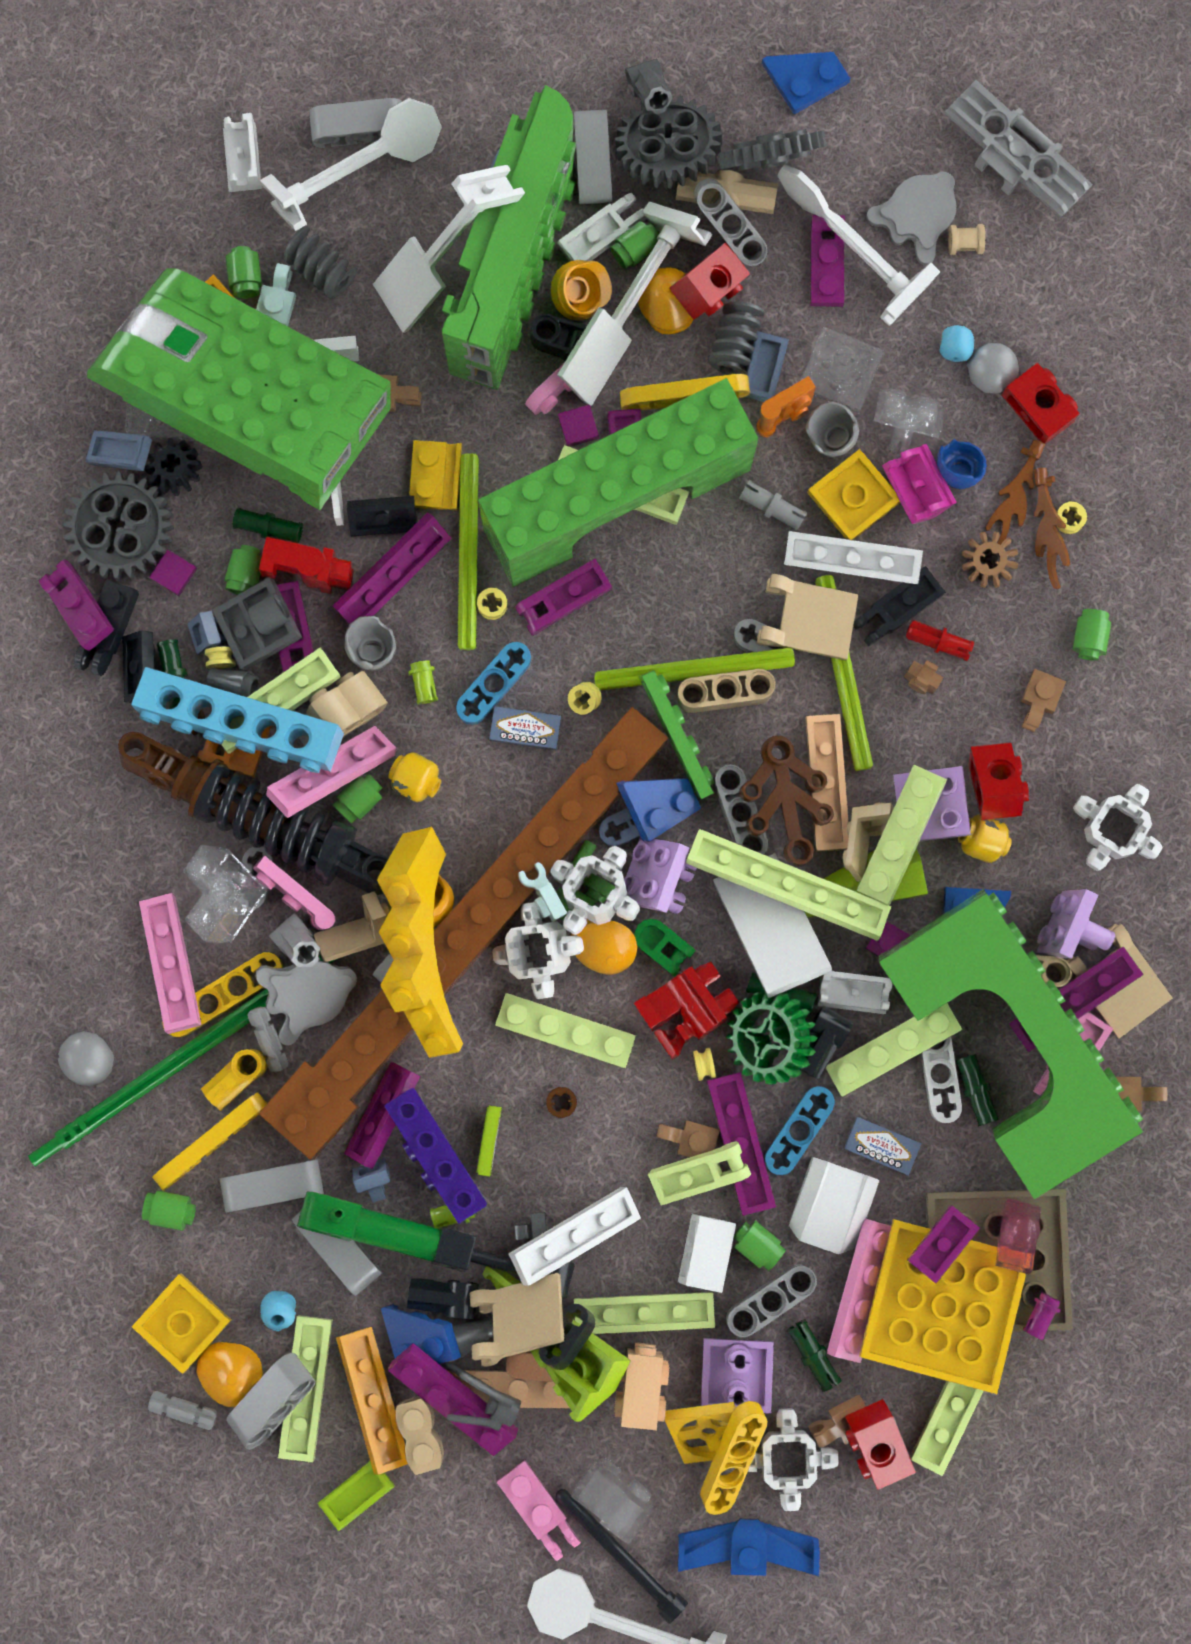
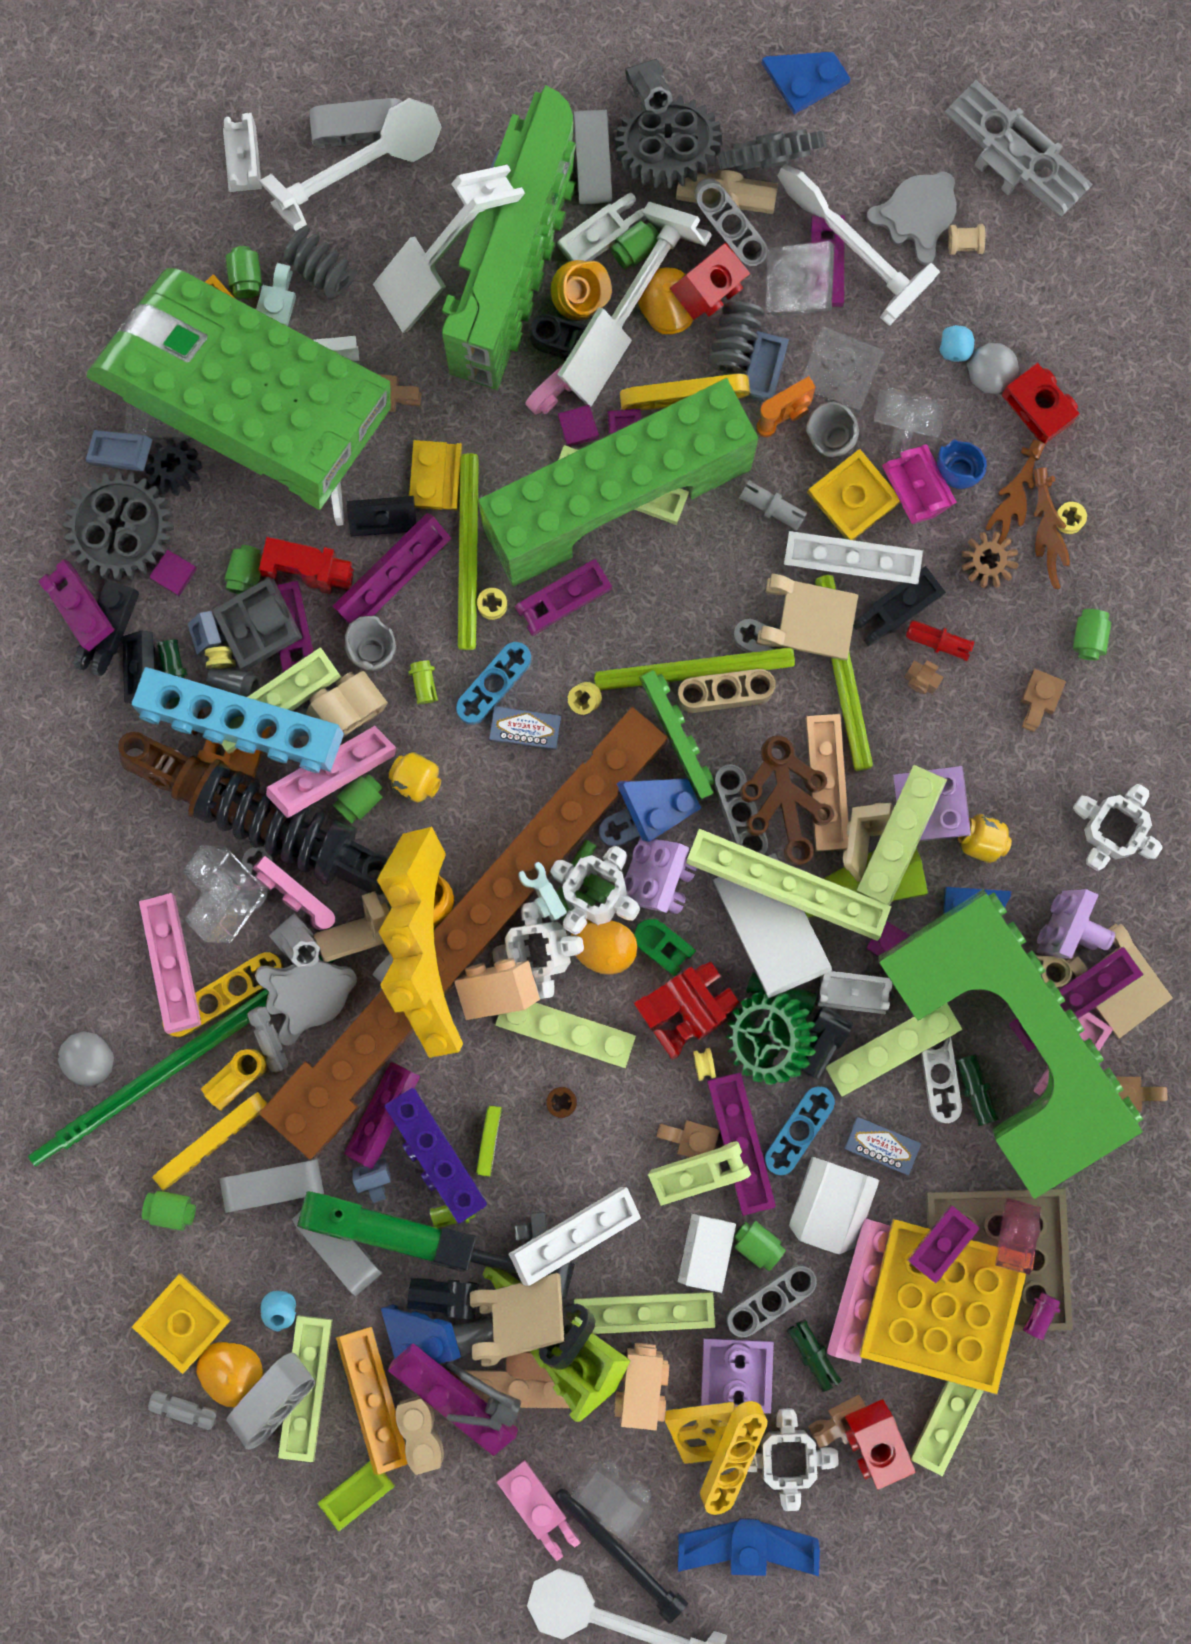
dark green pin [232,507,303,543] -> none
red brick [969,743,1029,820] -> none
none -> light nougat brick [454,958,540,1020]
none -> clear plate [765,242,834,316]

